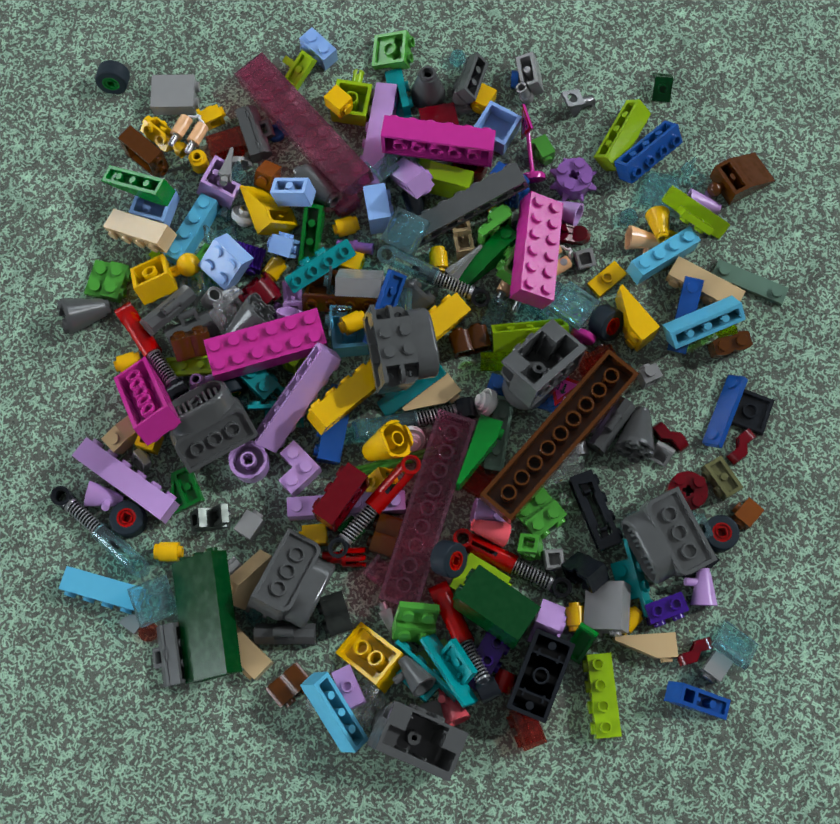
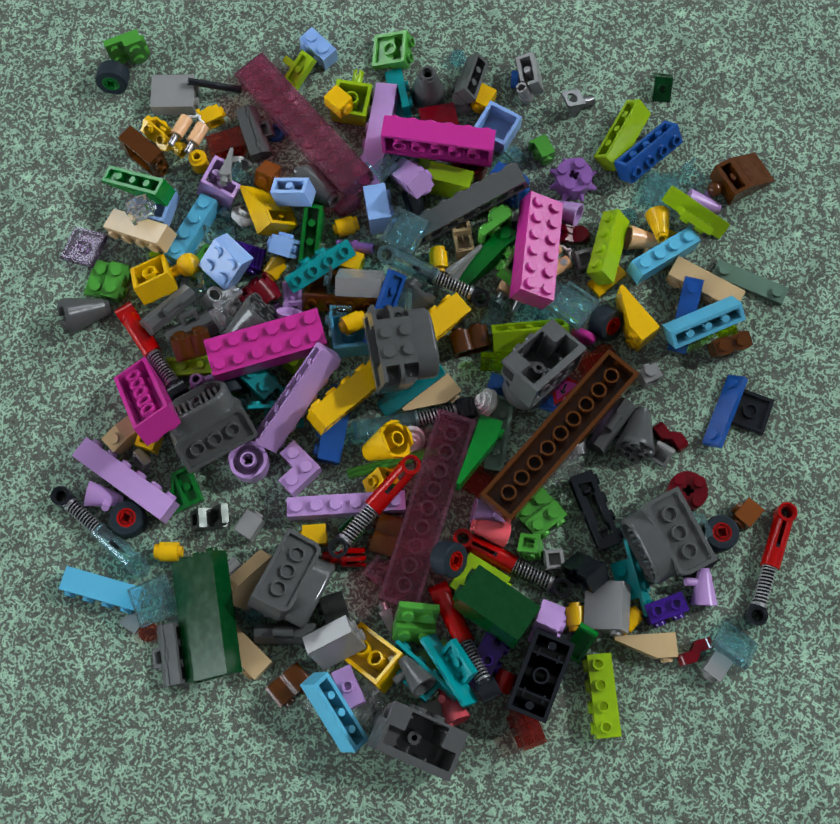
yellow brick [113,351,141,372] -> none
dark red brick [312,462,370,532] -> none
dark pink piece [521,104,546,184] -> none
blue slope [664,681,731,720] -> none
olive bracket [701,456,744,501] -> none
dark red piece [727,428,756,465] -> none
none -> clear purple plate [60,226,108,268]
none -> bright green plate [103,29,151,65]
none -> clear brick [125,193,156,226]
none -> black piece [187,77,242,94]
none -> light grey brick [302,615,366,670]
none -> clear light blue bracket [493,145,527,167]
none -> lime brick [586,209,630,286]
none -> piece [744,502,798,627]

